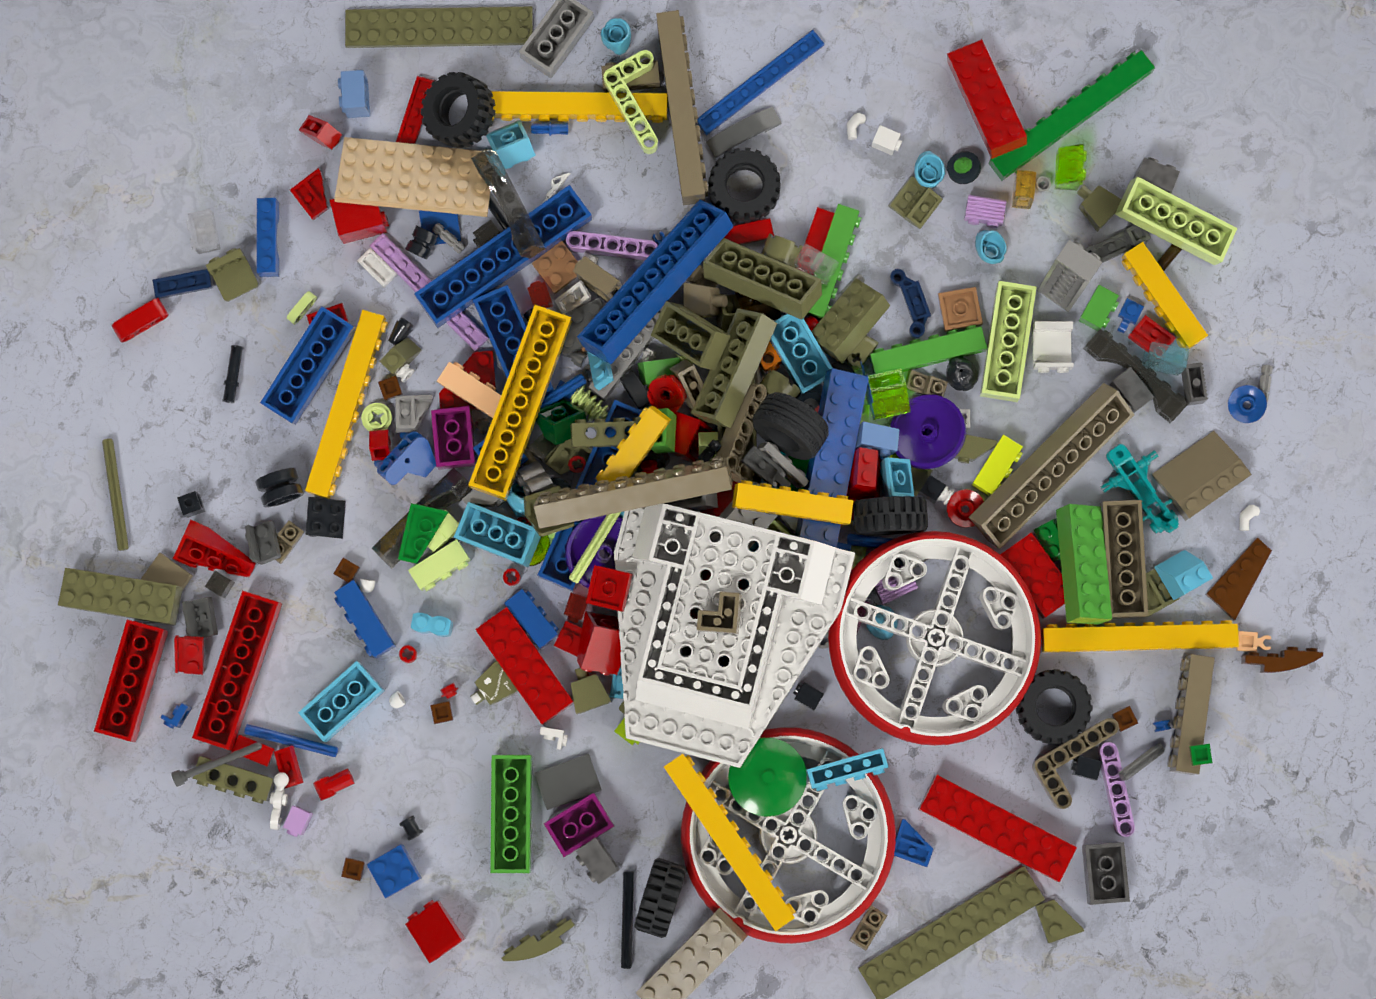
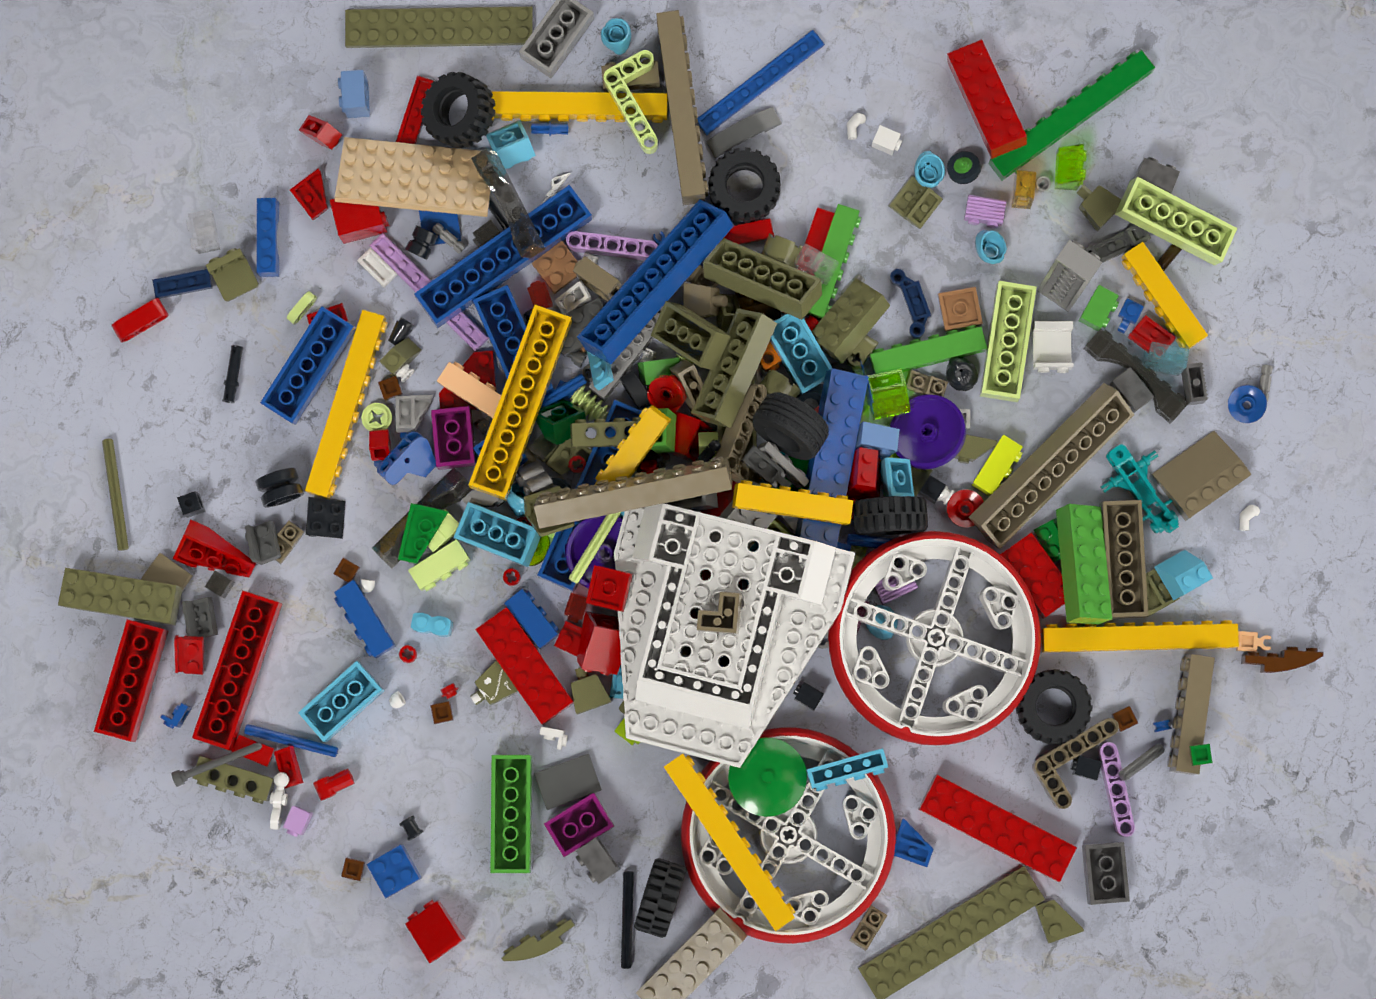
reddish brown wing [1205,538,1272,620] -> none

